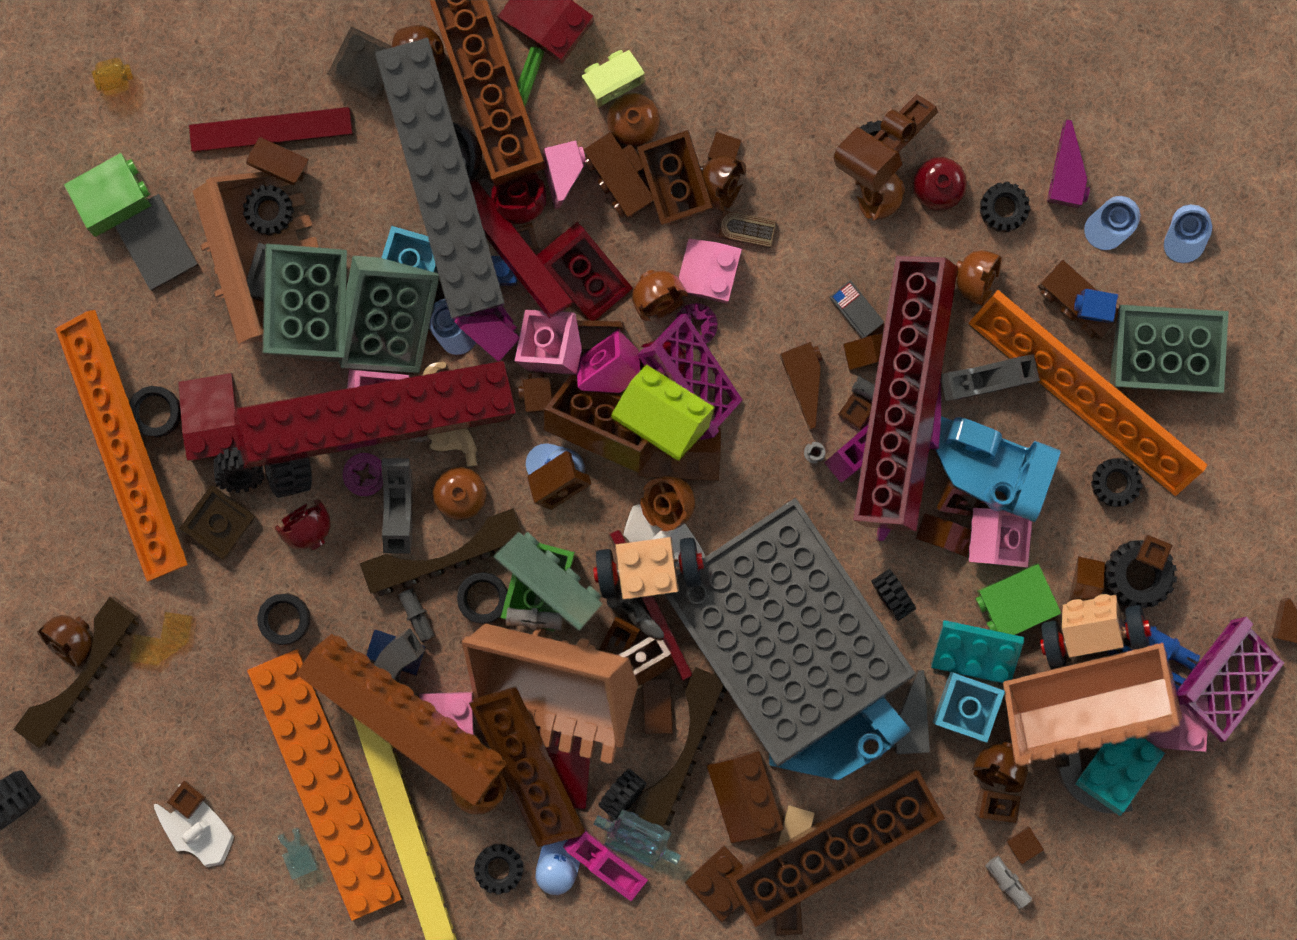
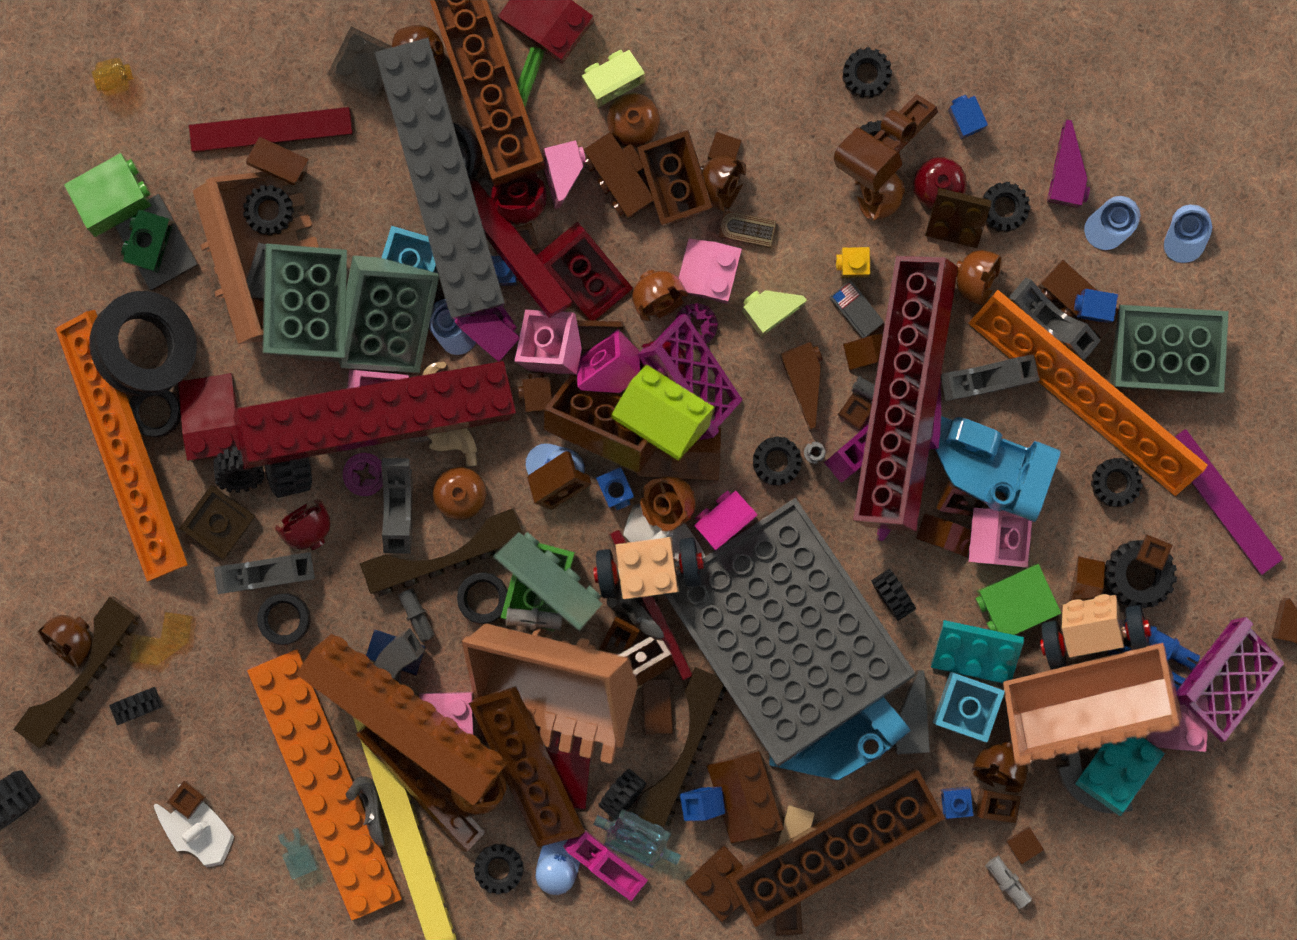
none -> black tyre [89,291,197,397]
none -> black tyre [109,687,163,725]
none -> dark green brick [121,209,174,273]
none -> dark grey arch [214,552,315,594]
none -> dark grey piece [346,776,385,847]
none -> reddish brown plate [356,725,485,852]
none -> blue brick [596,467,634,511]
none -> blue brick [680,787,725,821]
none -> dark pink slope [694,490,757,551]
none -> yellowish green slope [742,290,807,337]
none -> black tyre [753,436,802,486]
none -> yellow brick [836,247,870,278]
none -> black tyre [842,47,892,99]
none -> dark brown plate [925,188,992,248]
none -> blue brick [940,787,973,819]
none -> blue brick [948,95,988,139]
none -> dark grey arch [1009,278,1101,361]
none -> magenta tile [1174,429,1283,575]

